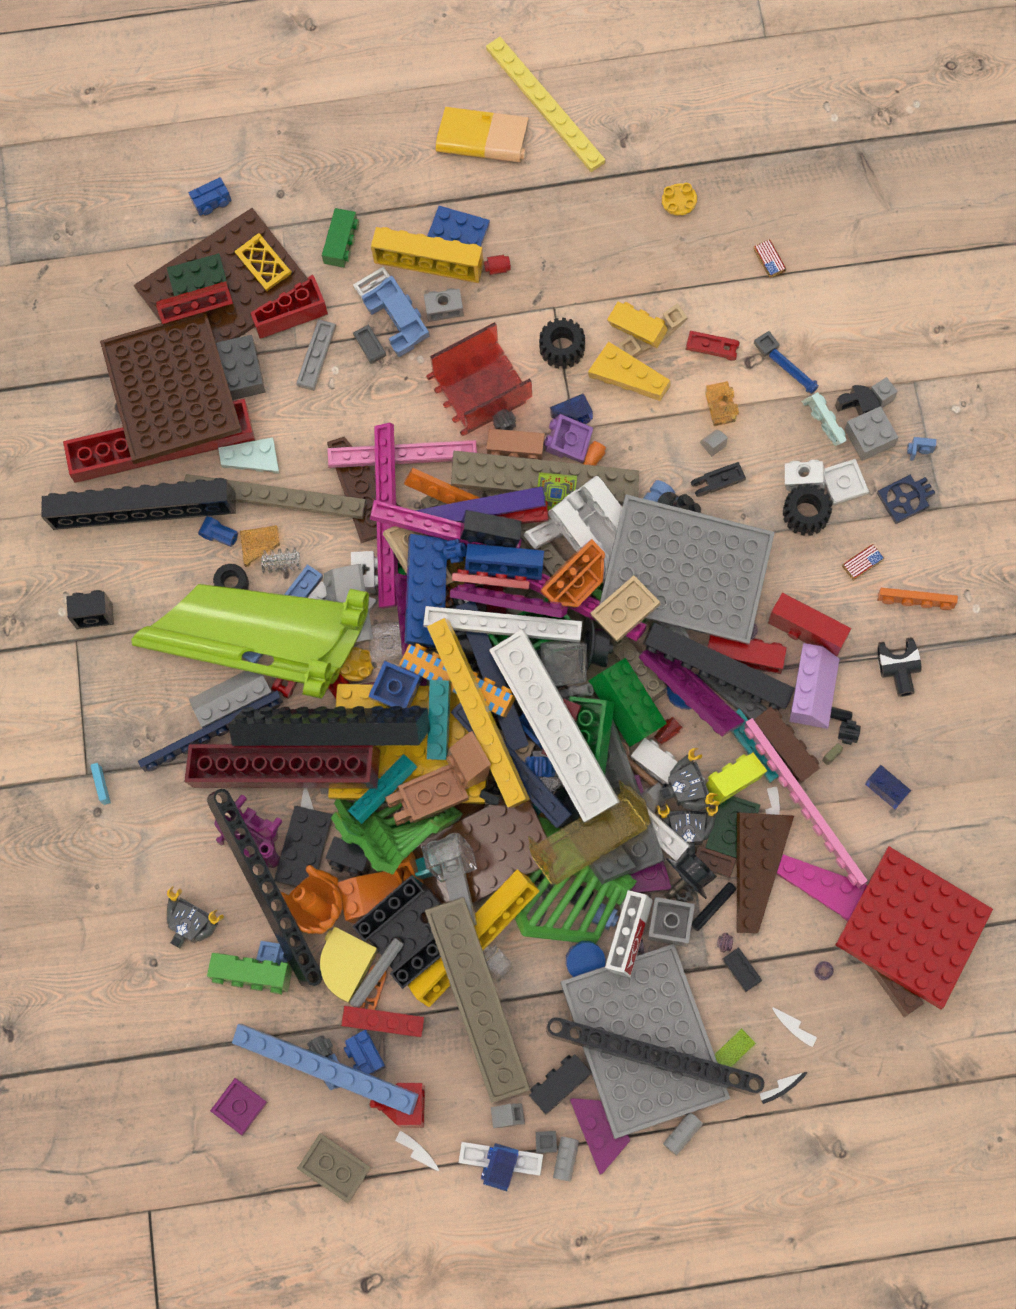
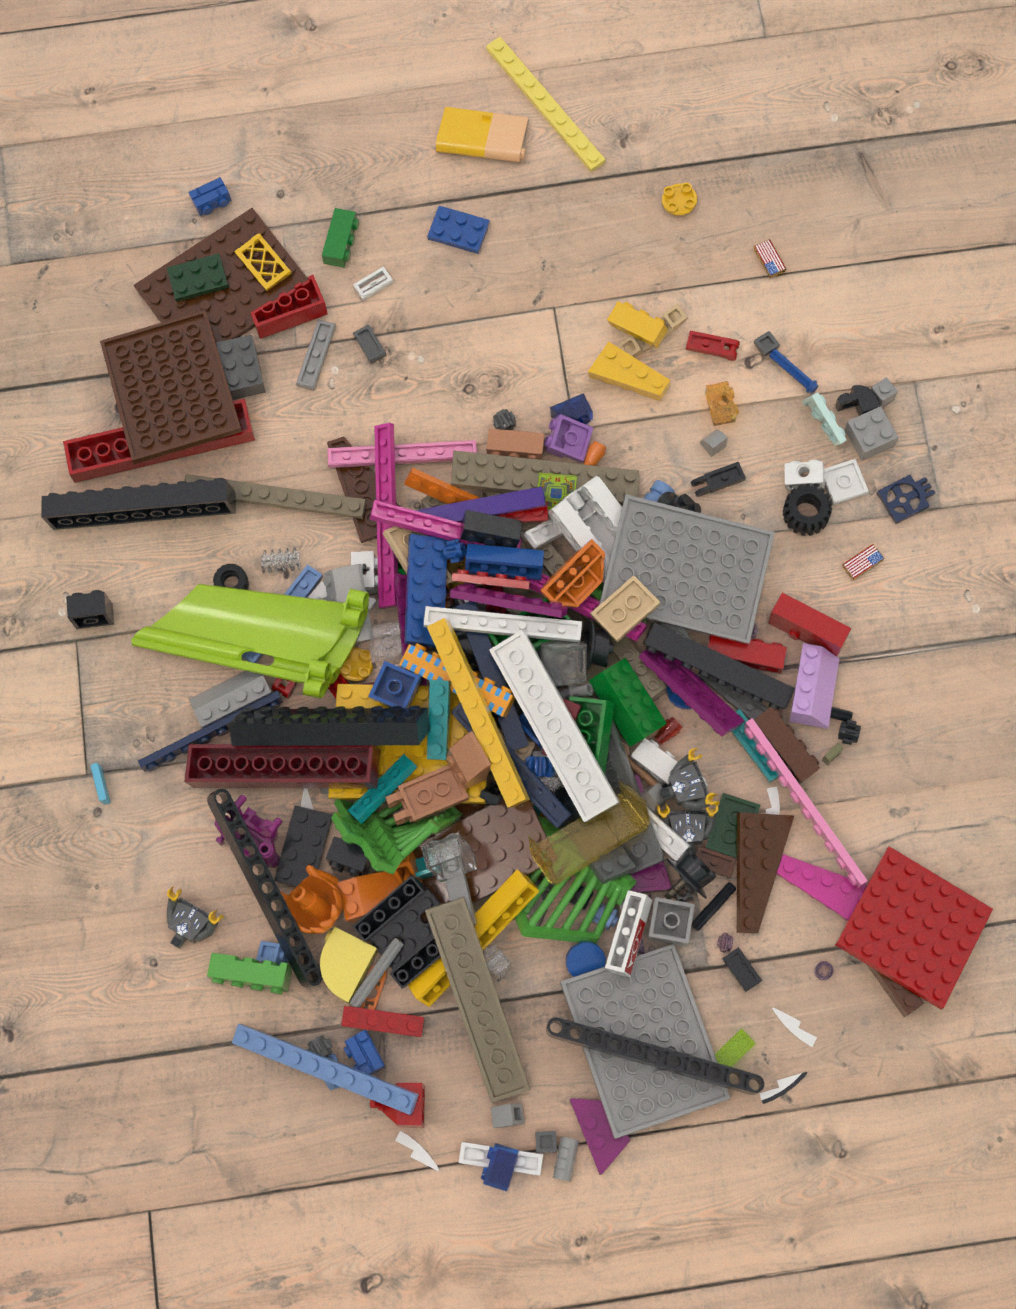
red brick [156,281,233,324] -> none
blue piece [198,516,238,547] -> none
magenta tile [210,1078,268,1136] -> none
light aqua wing [218,437,280,474] -> none
clear yellow wing [240,525,280,567] -> none
dark tan plate [297,1133,371,1203] -> none
medium blue bracket [361,276,430,357] -> none
yellow brick [371,227,484,283] -> none
light grey brick [424,288,464,322] -> none
clear red windscreen [426,322,532,436] -> none
red brick [484,254,511,275] -> none
black brick [529,1054,591,1115] -> none
black tyre [539,317,585,369] -> none
light grey axle [663,1113,703,1156] -> none
neon yellow brick [706,752,767,804] -> none
clear blue brick [865,765,911,810] -> none
orange plate [877,587,958,610] -> none
black connector [877,637,922,697] -> none
medium blue bracket [907,437,937,461] -> none

